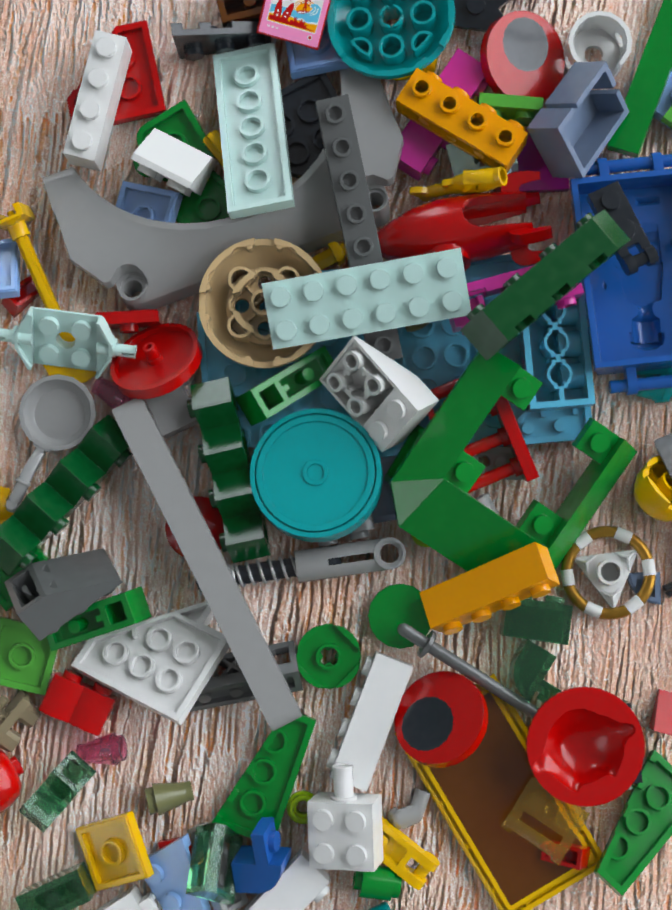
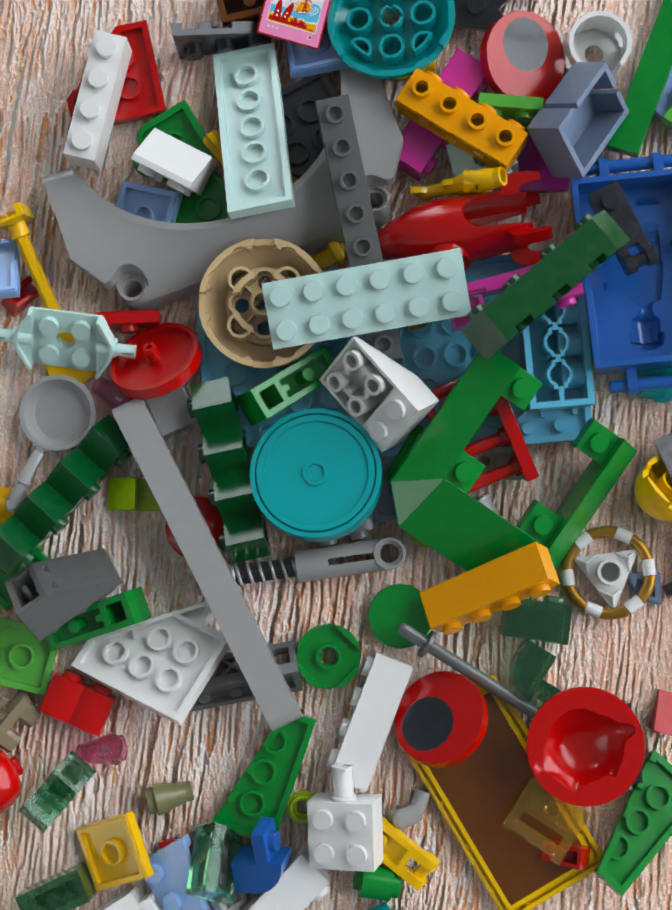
none -> lime slope [107,477,161,511]

